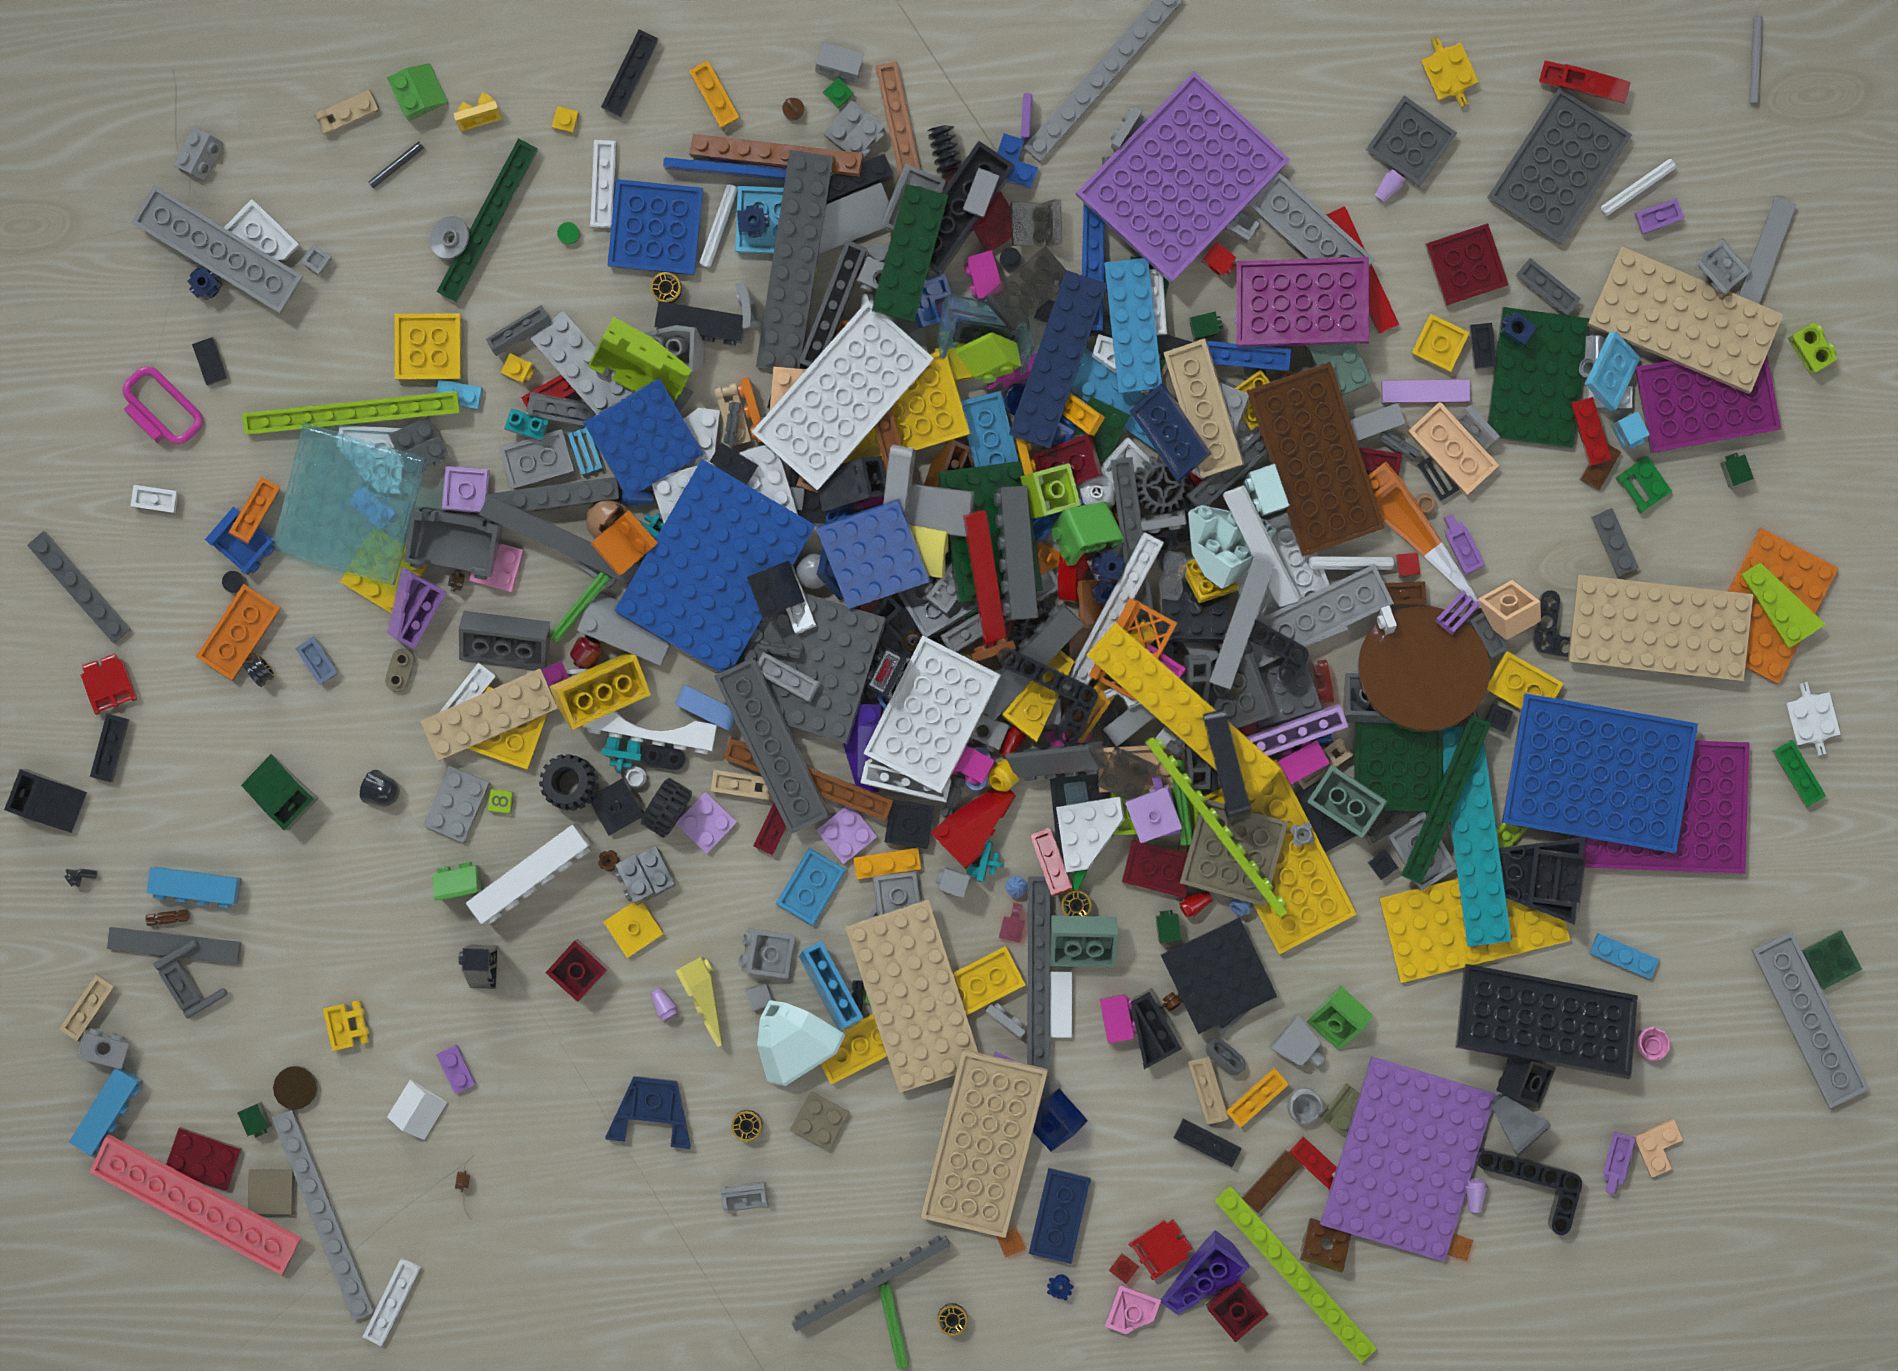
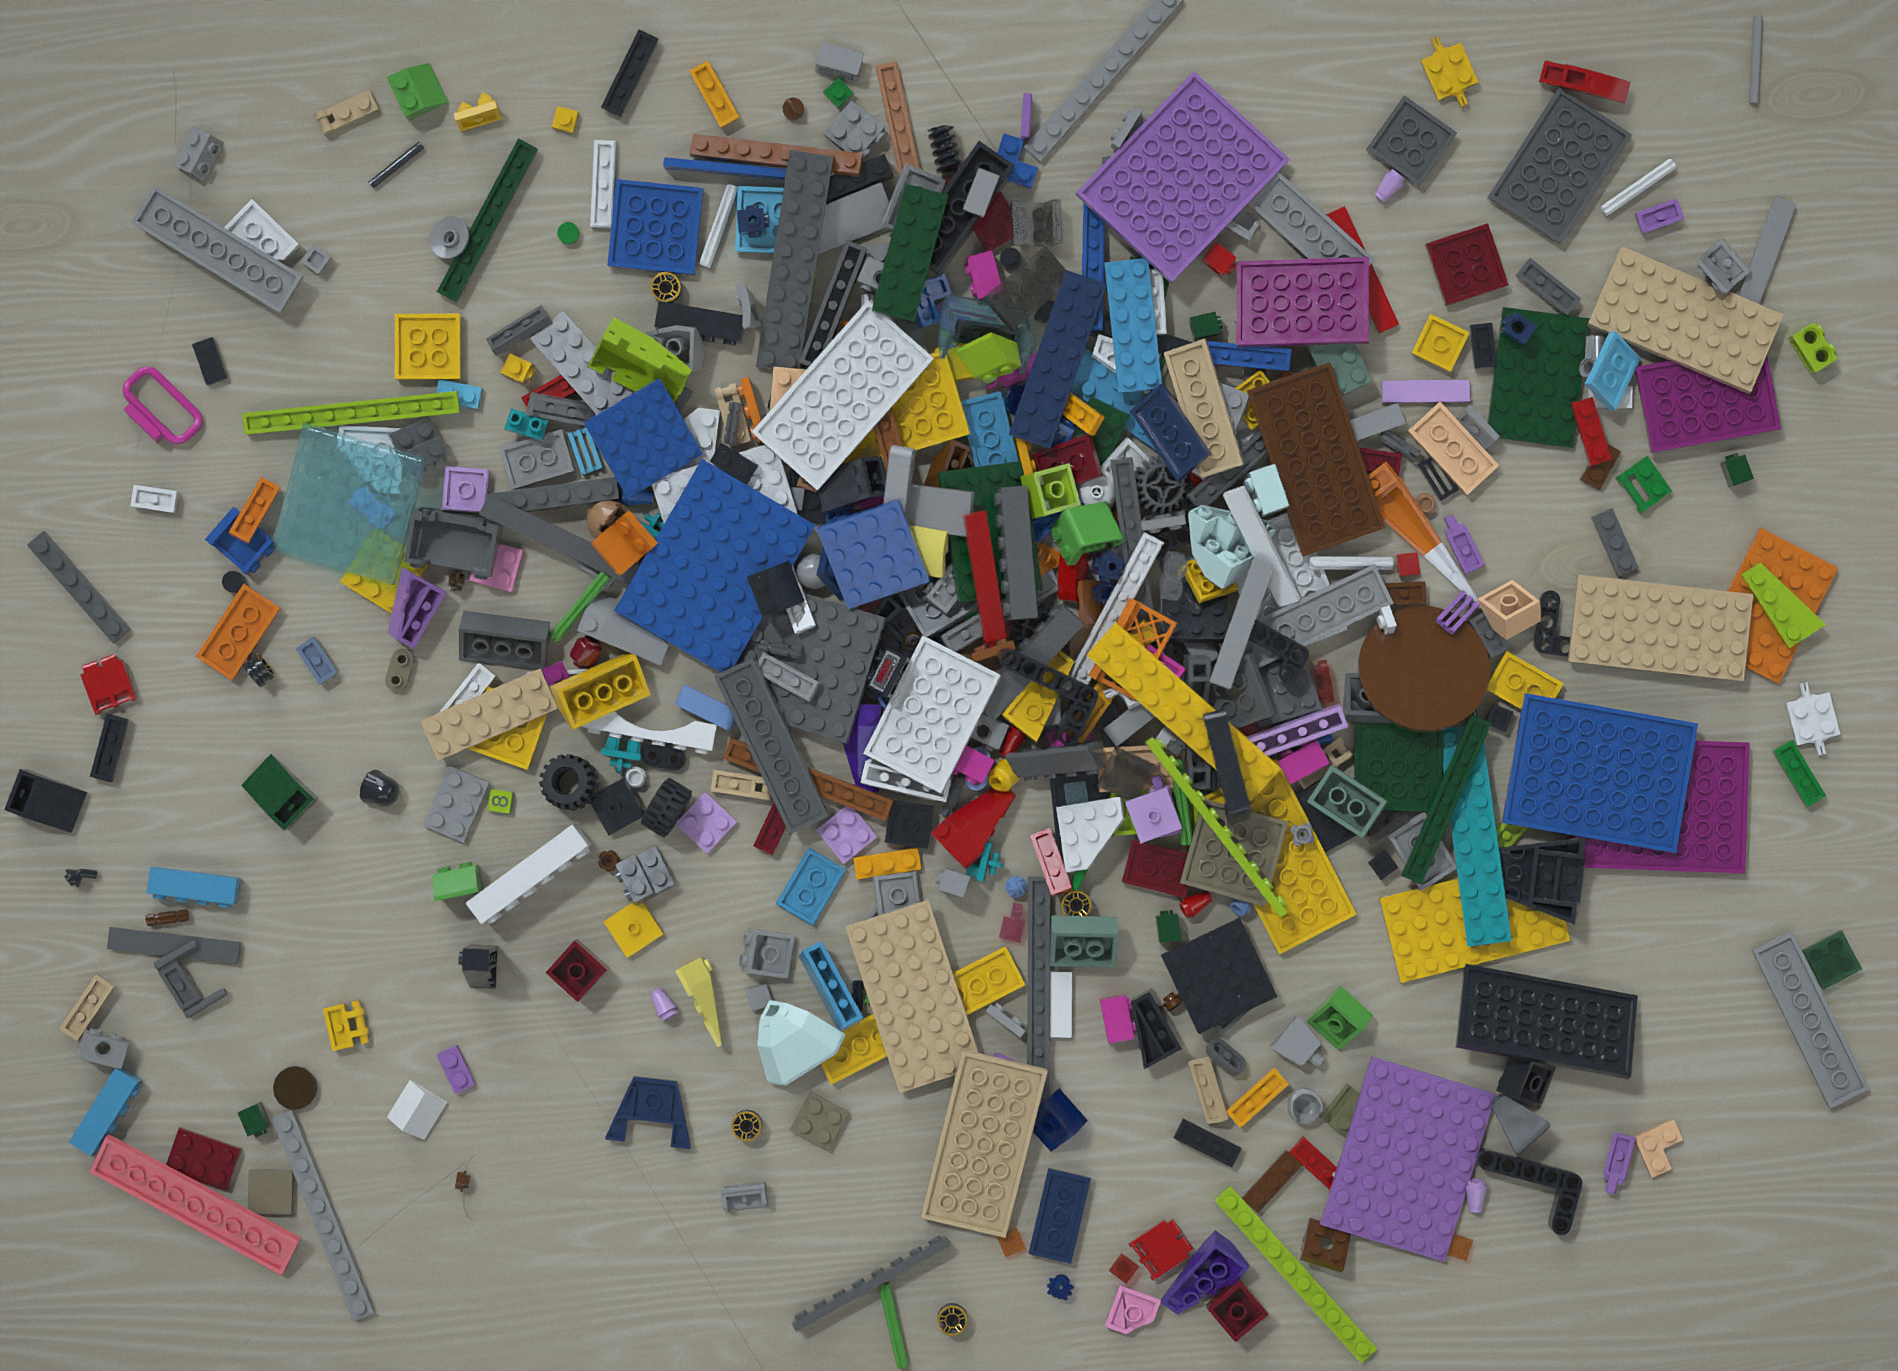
dark blue brick [187,267,223,300] -> none
white tile [363,1258,421,1347] -> none
dark azure plate [1589,933,1659,979] -> none
medium azure brick [1610,411,1650,449] -> none
bright pink hair [1636,1027,1670,1061] -> none

